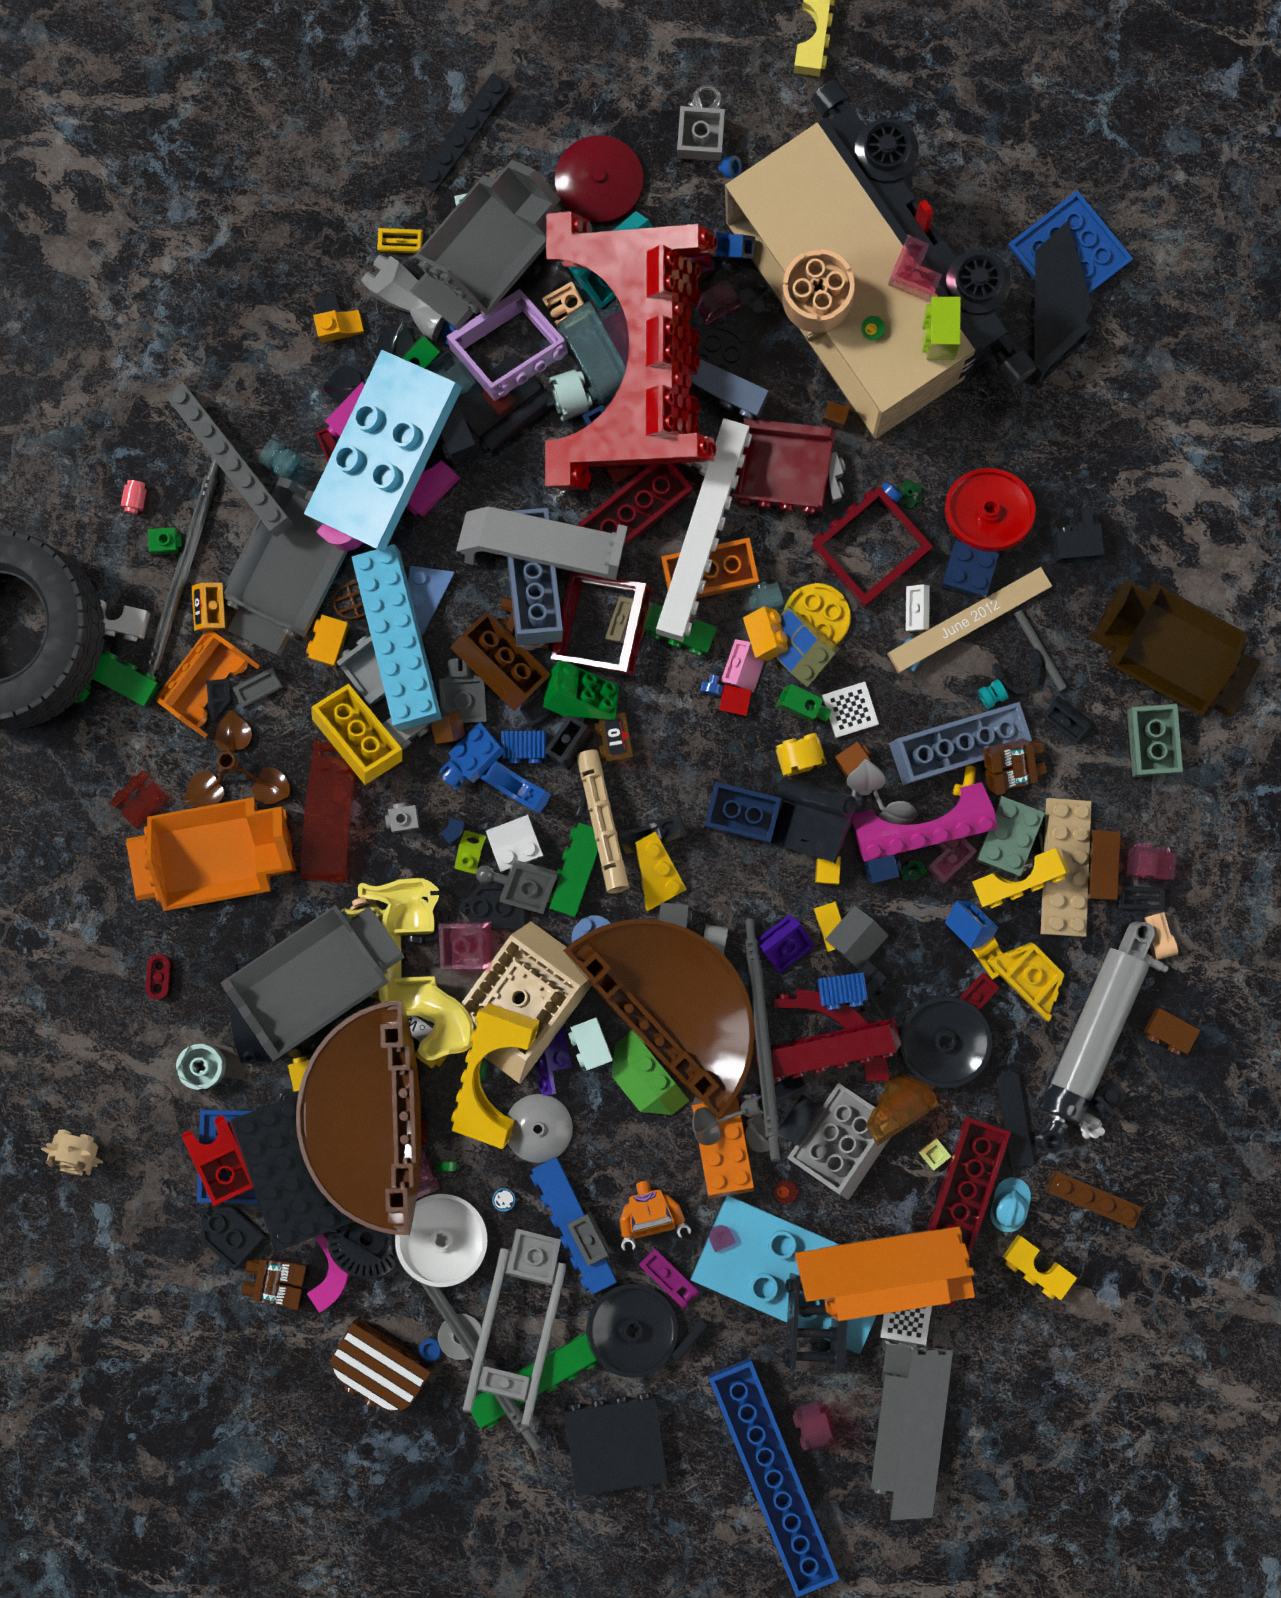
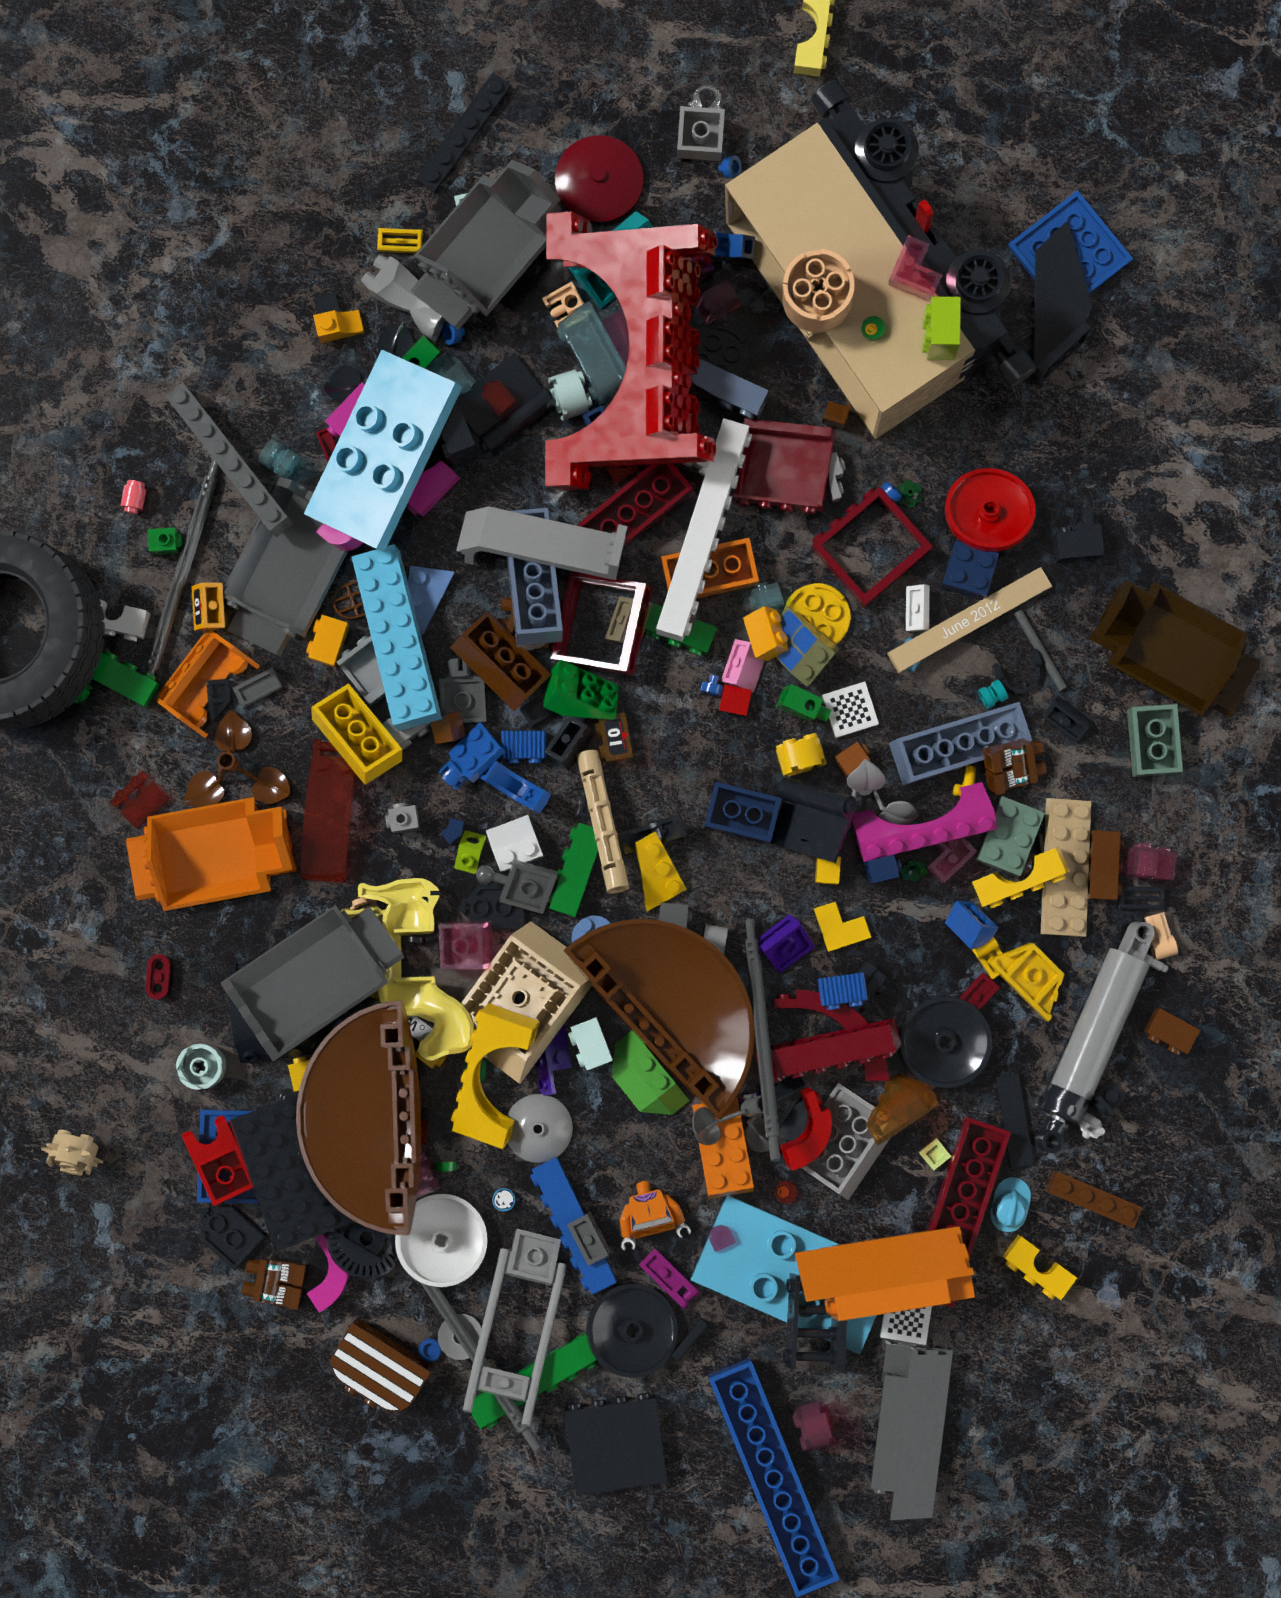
lavender window [446,289,568,401] -> none
dark grey slope [824,906,888,970] -> none
none -> red arch [780,1087,832,1171]

